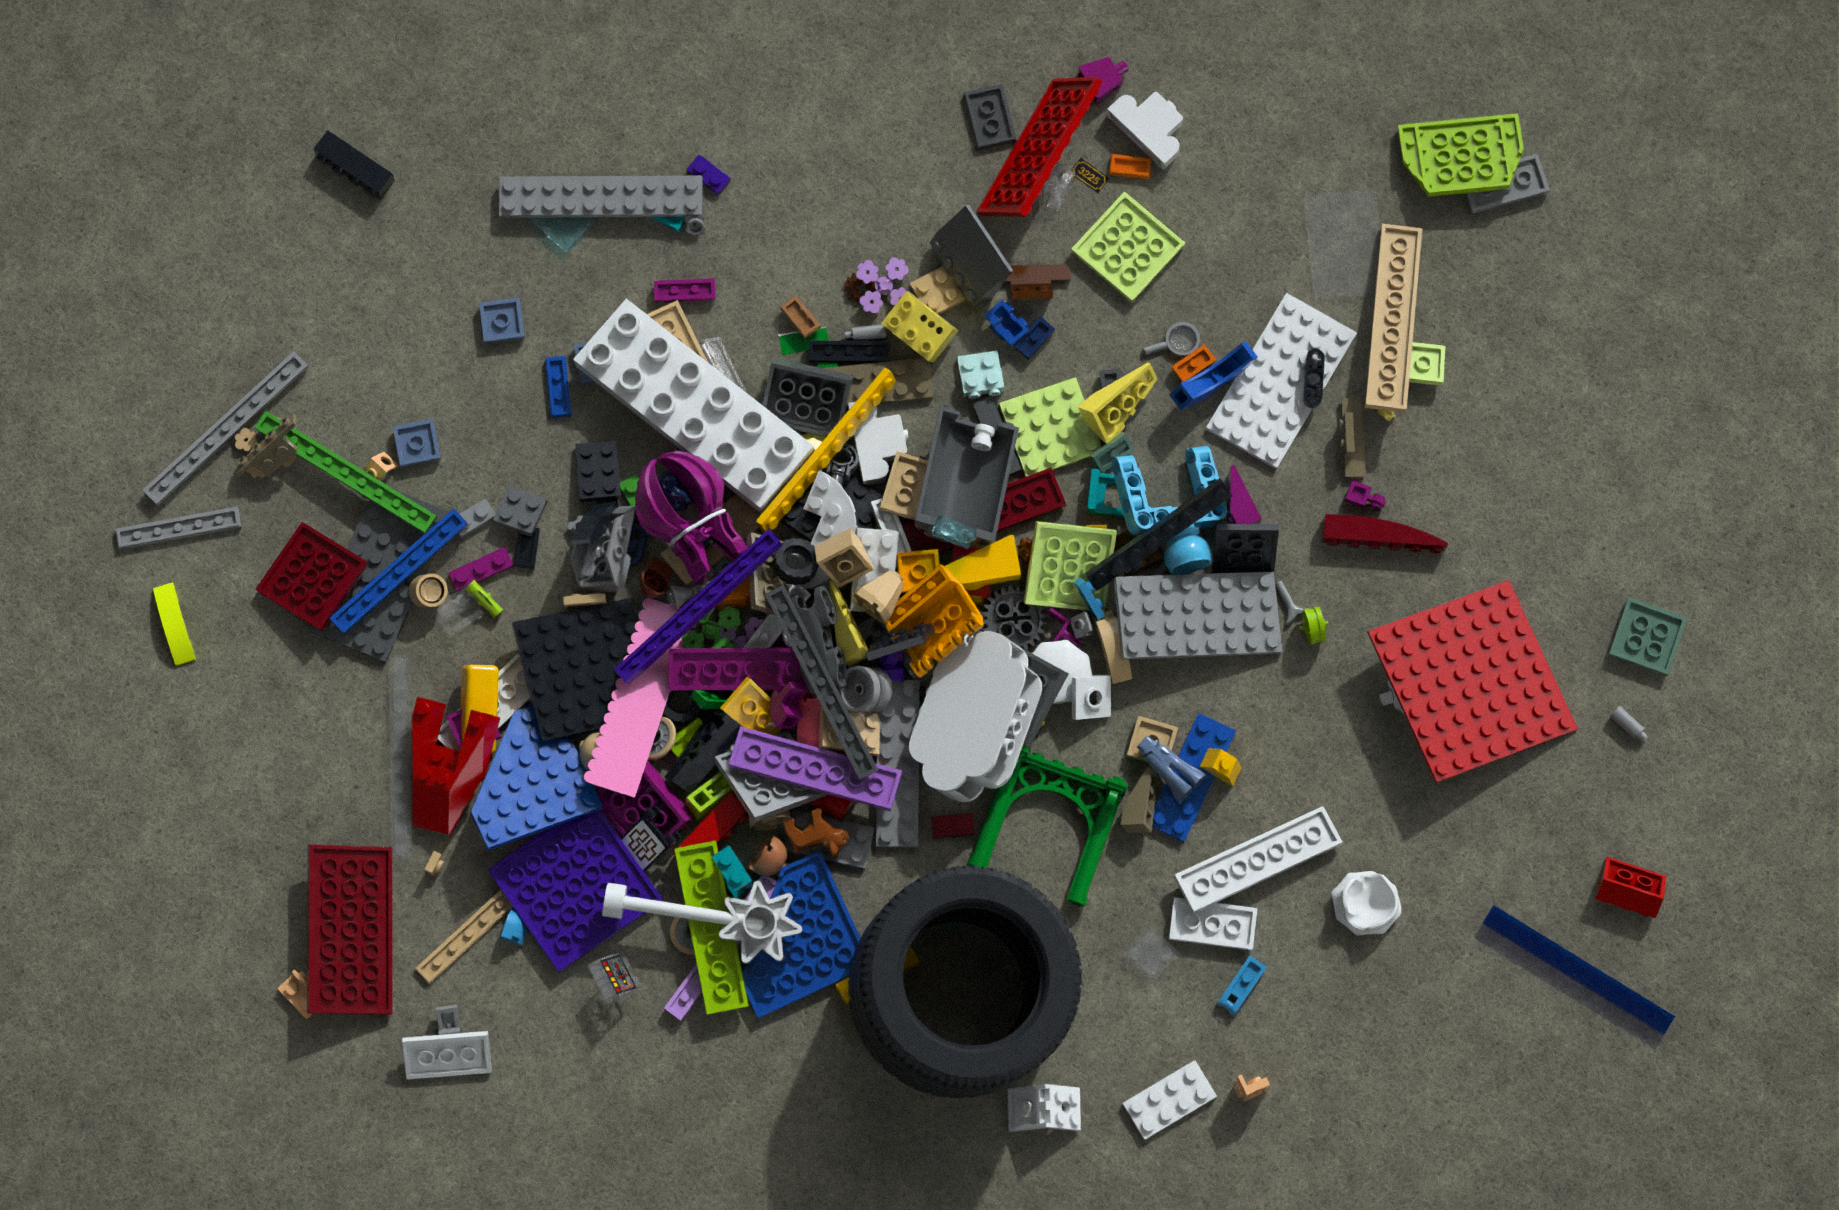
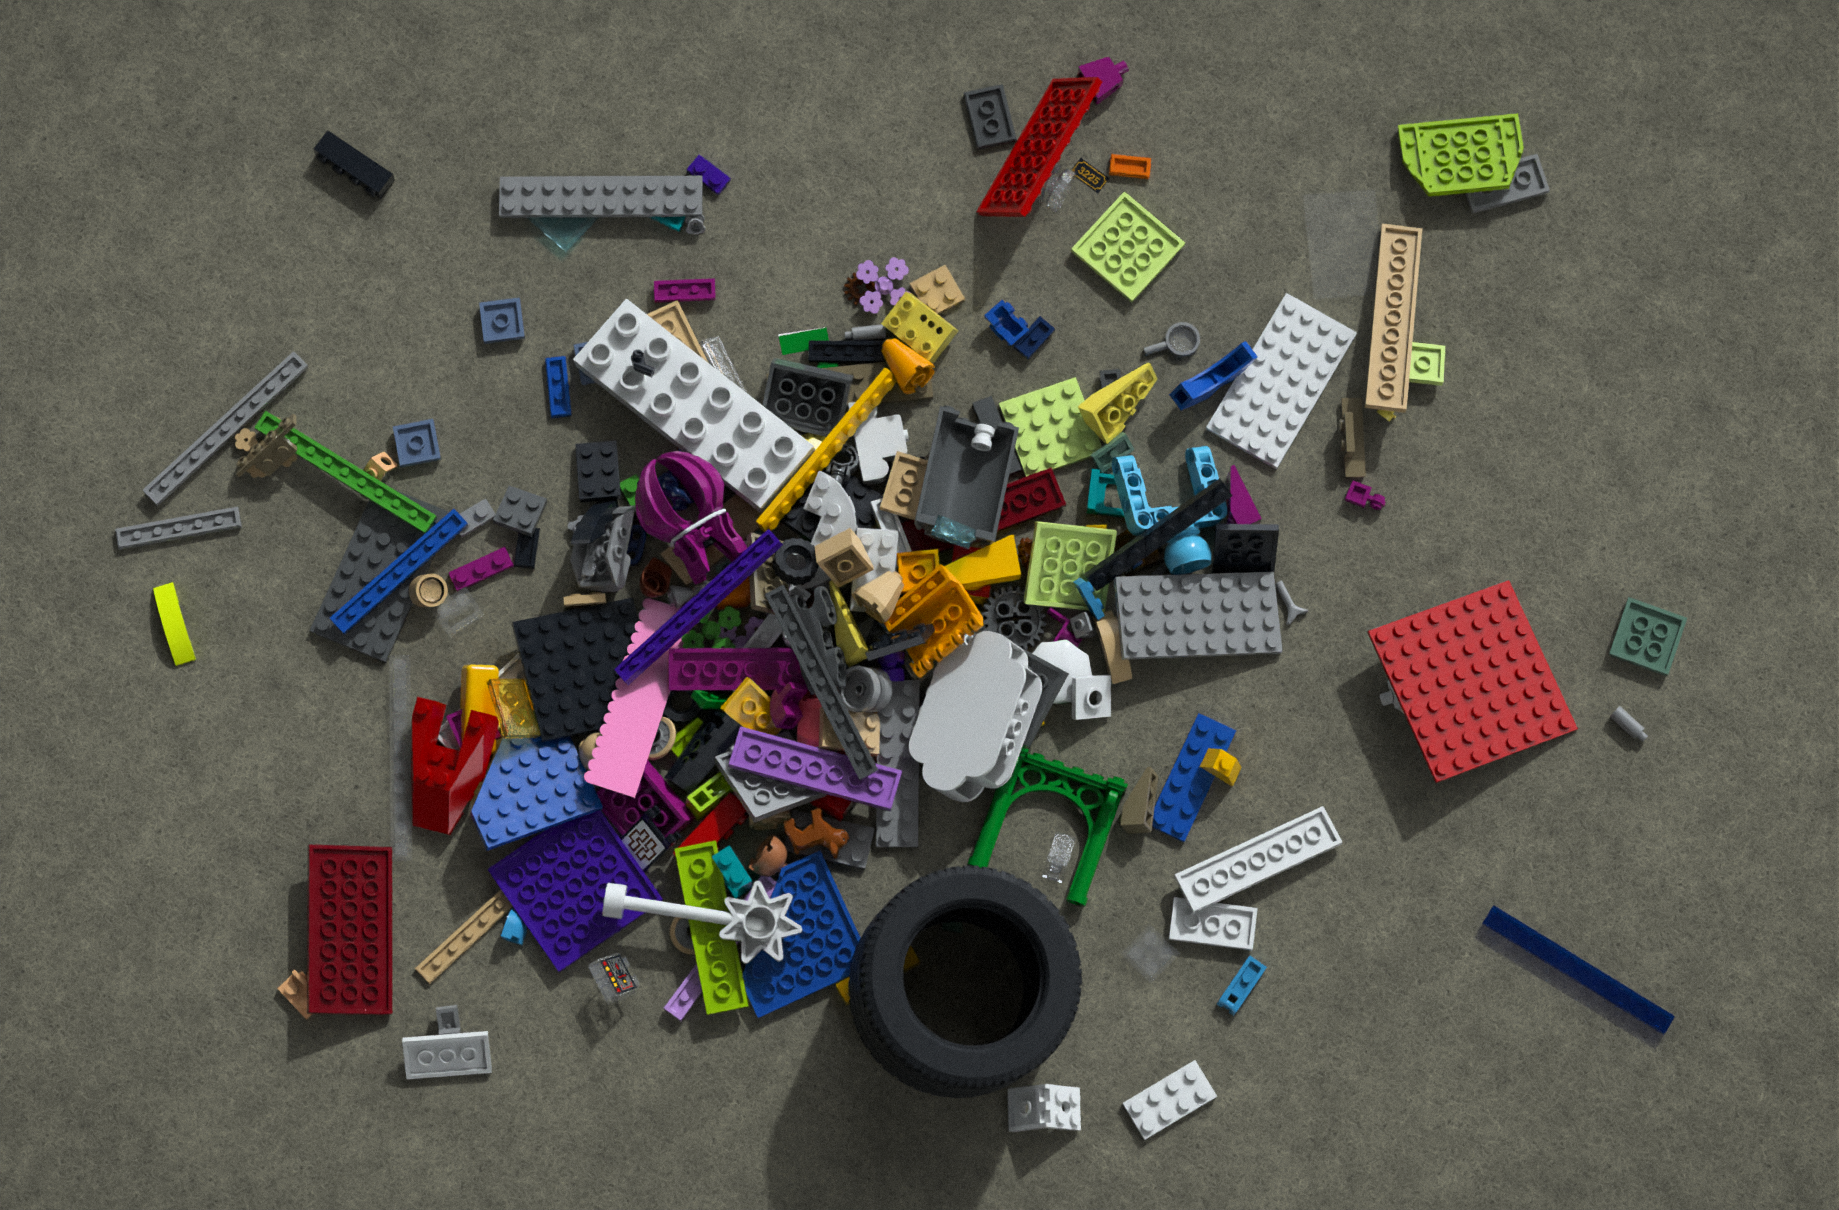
dark red plate [255,522,369,632] -> none
tan plate [424,851,444,876] -> none
lime pin [465,580,503,618] -> none
medium nougat plate [780,295,821,340] -> none
dark grey slope [930,204,1013,308] -> none
dark red plate [931,813,975,838] -> none
light aqua plate [957,351,1004,399] -> none
reddish brown plate [1006,264,1071,300] -> none
white brick [1106,92,1183,170] -> none
tan plate [1127,716,1178,762] -> none
sand blue piece [1137,736,1207,804] -> none
orange plate [1171,344,1216,383] -> none
light nougat bracket [1234,1074,1270,1102] -> none
lime wheel [1300,606,1329,646] -> none
black beam [1303,349,1325,408] -> none
dark red slope [1322,514,1448,553] -> none
white piece [1331,871,1401,935] -> none
red slope [1595,856,1667,918] -> none
none -> clear yellow tile [487,679,541,738]
none -> black arm [631,349,656,378]
none -> light orange cone [881,338,935,395]
none -> clear bracket [1042,832,1076,883]

